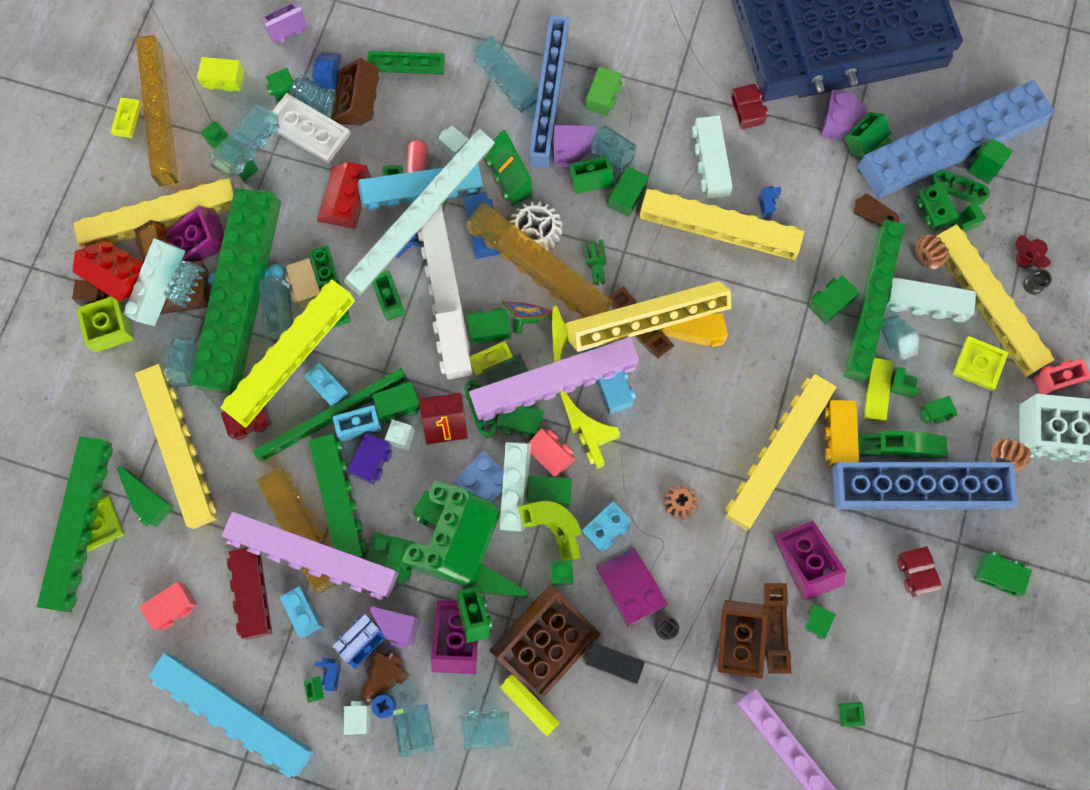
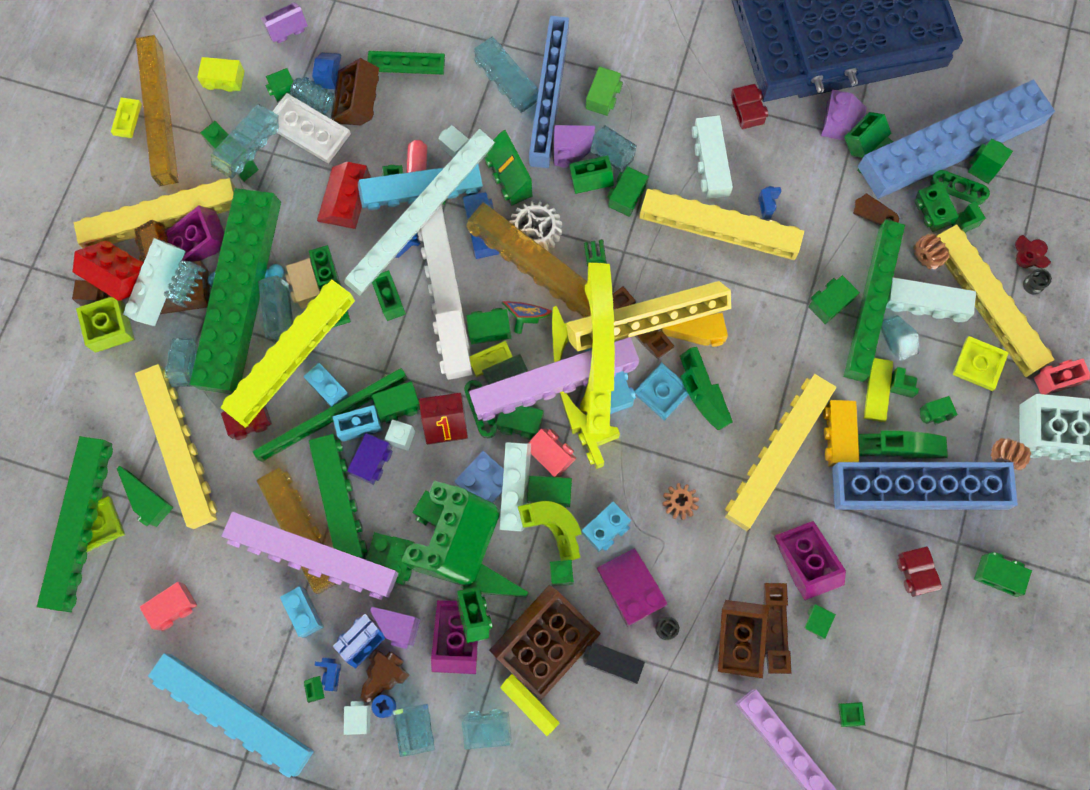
dark red brick [227,547,273,640] -> none
none -> neon yellow slope [580,263,615,434]
none -> medium azure tile [634,362,689,421]
none -> green slope [679,347,733,430]

